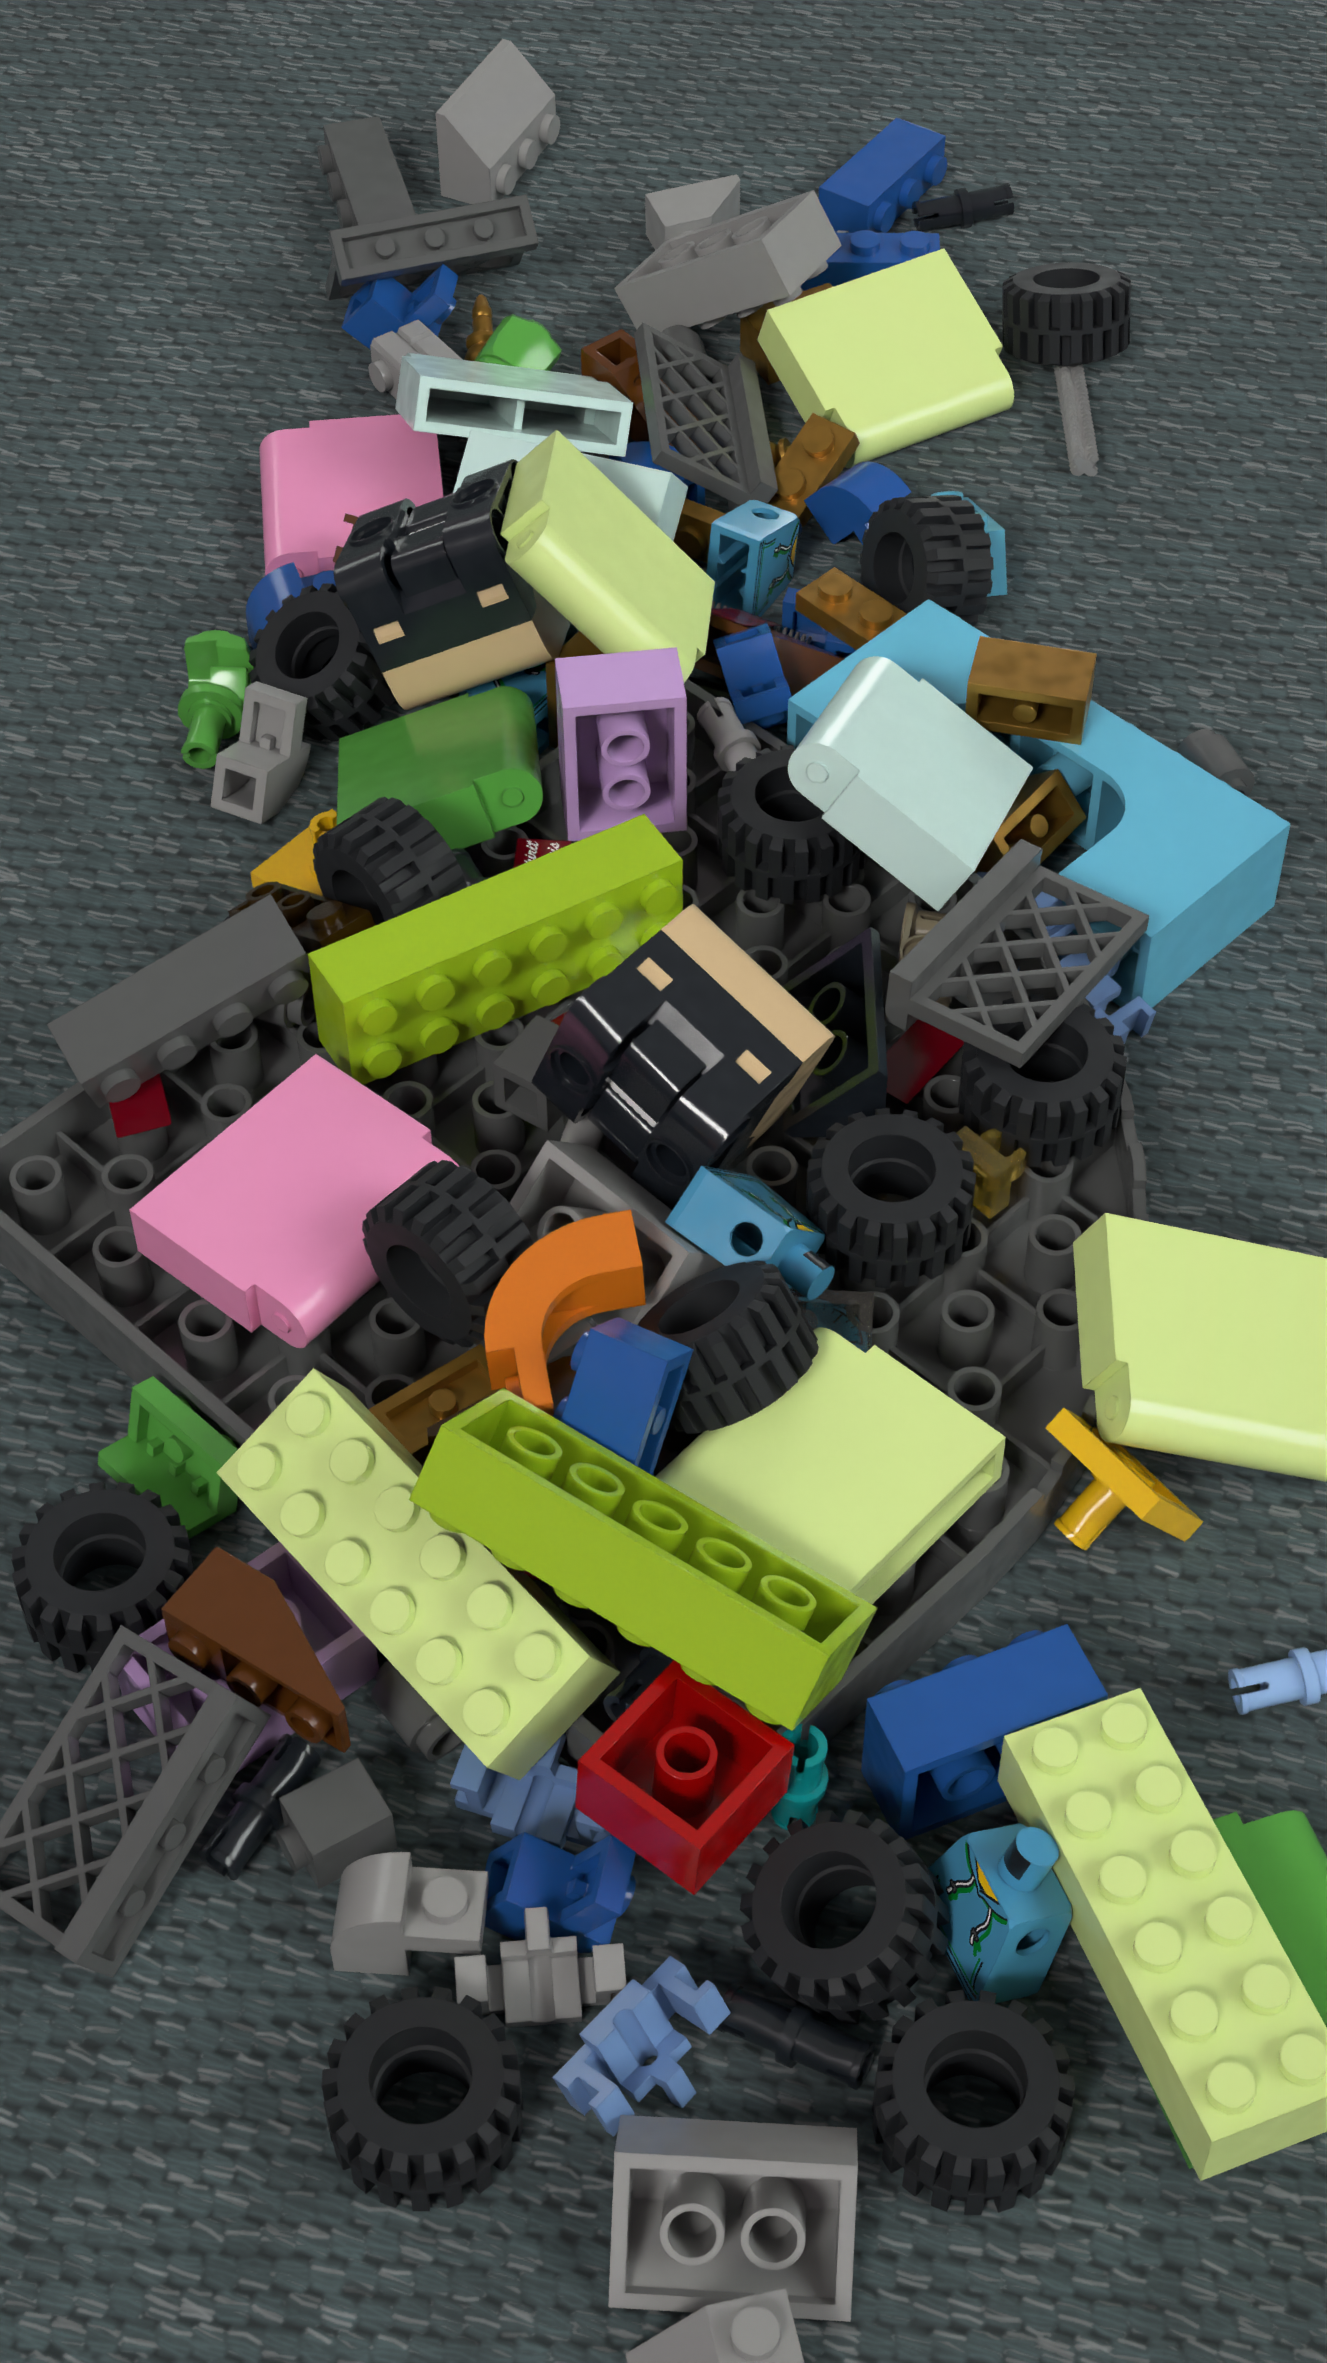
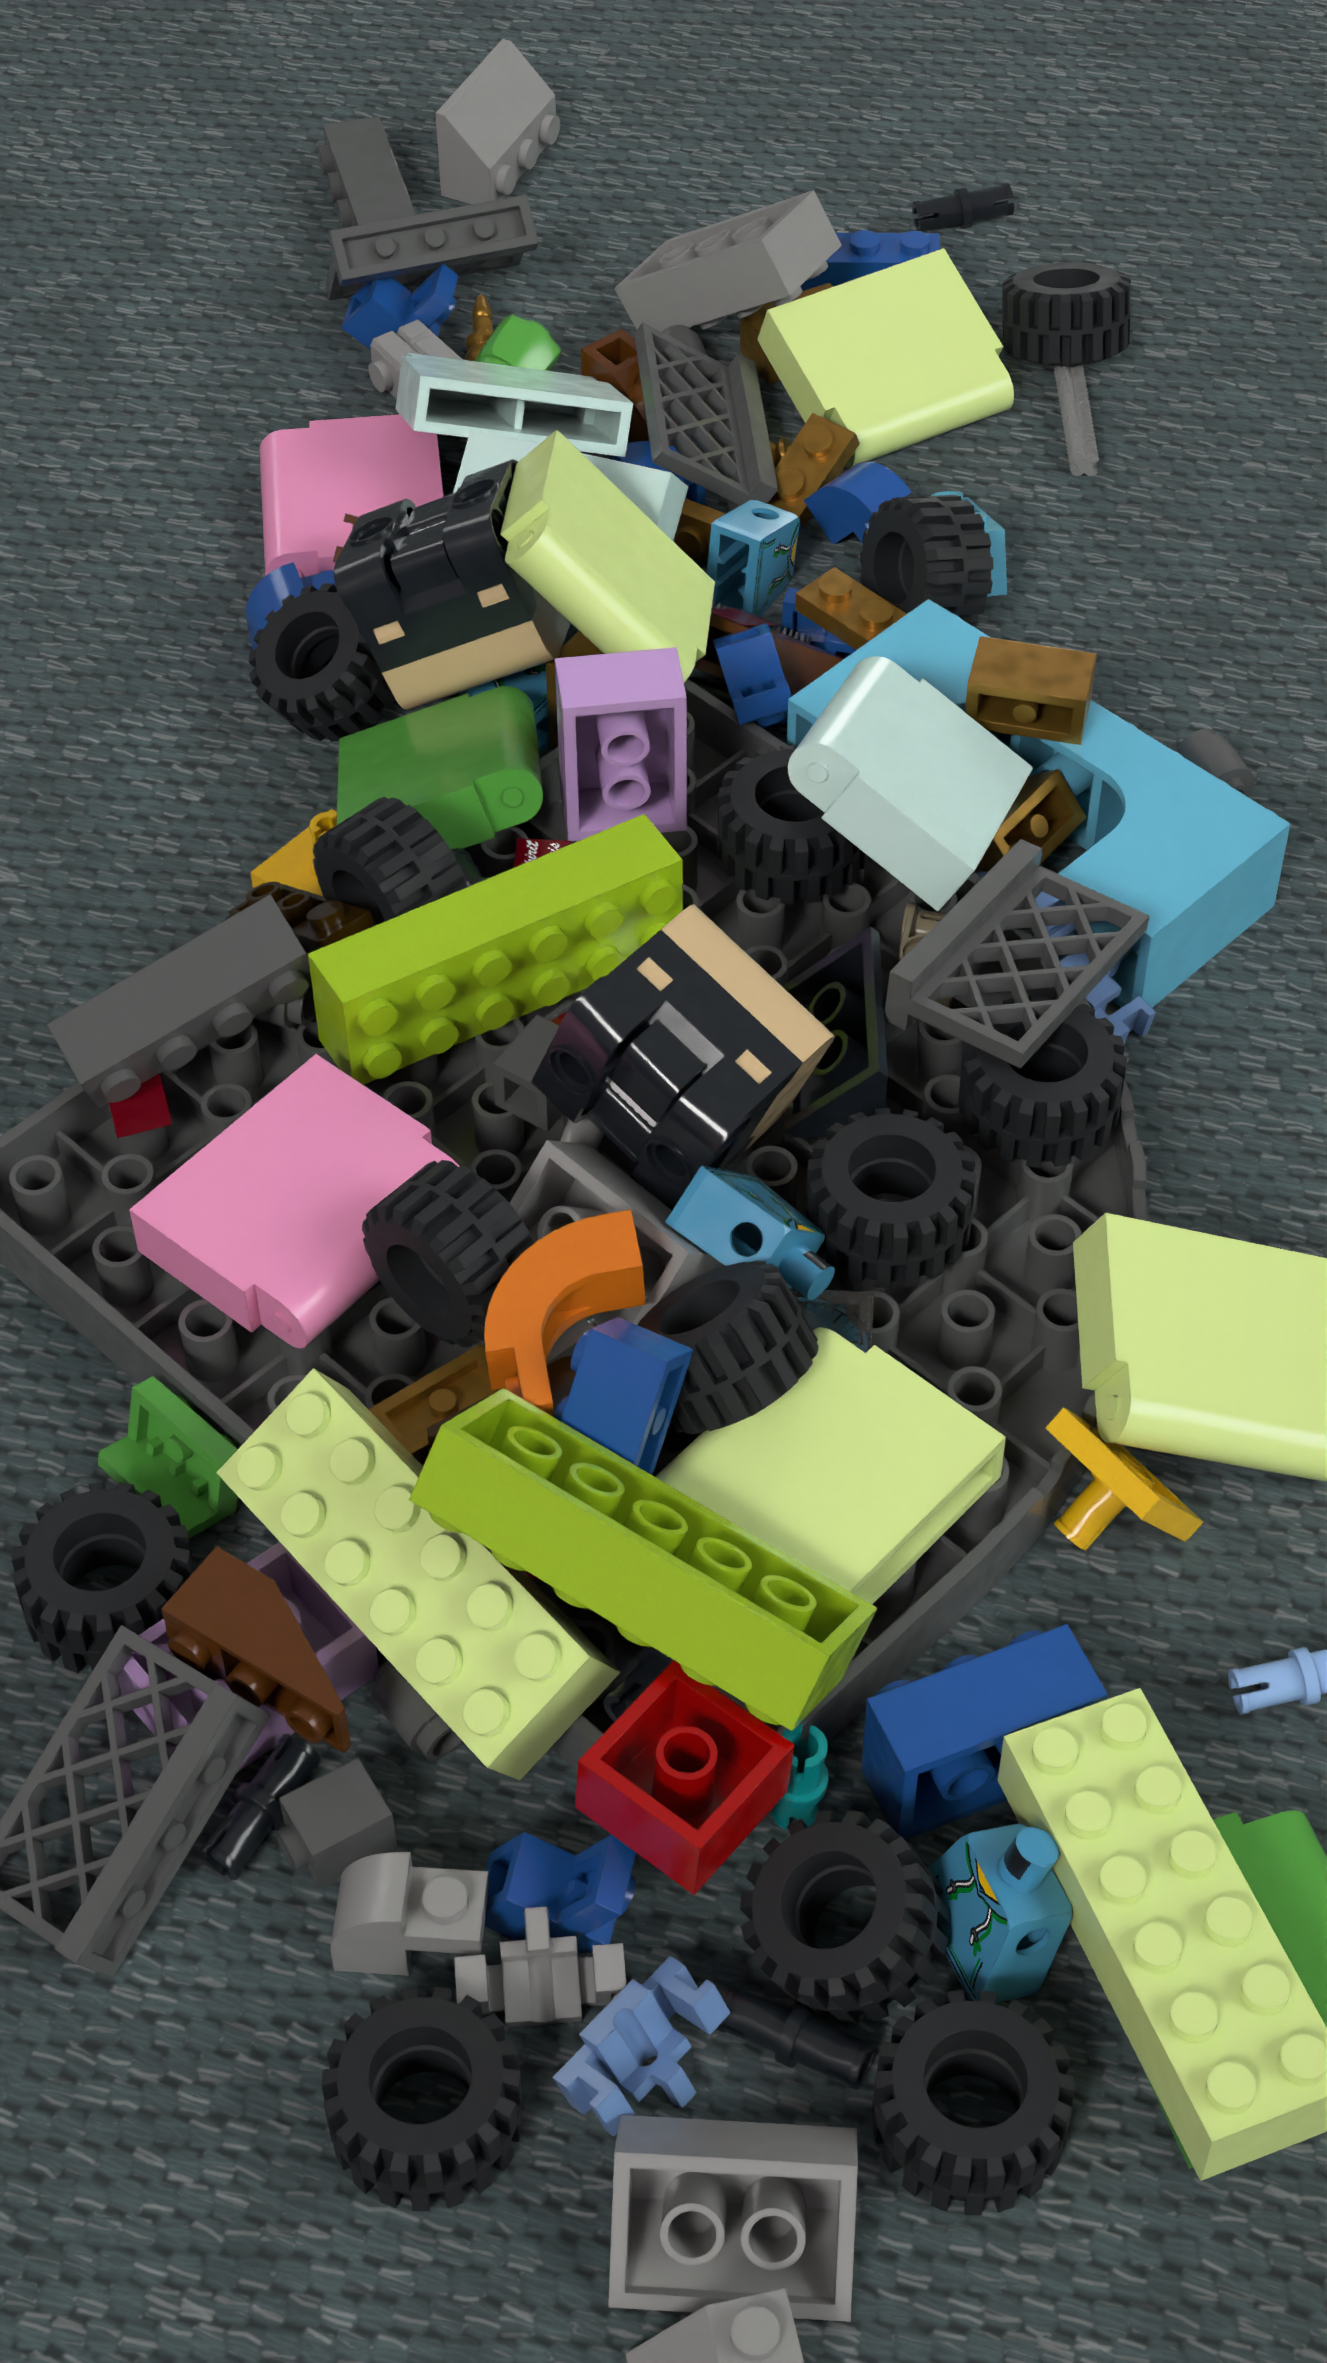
bright green piece [178,630,255,769] -> none
light grey brick [211,681,311,824] -> none
medium blue piece [450,1734,611,1849] -> none
light grey slope [645,174,740,250] -> none
light grey pin [697,697,761,772] -> none
blue brick [818,118,947,233] -> none
dark red sticker [886,1019,964,1104] -> none
clear yellow tile [956,1126,1026,1219] -> none

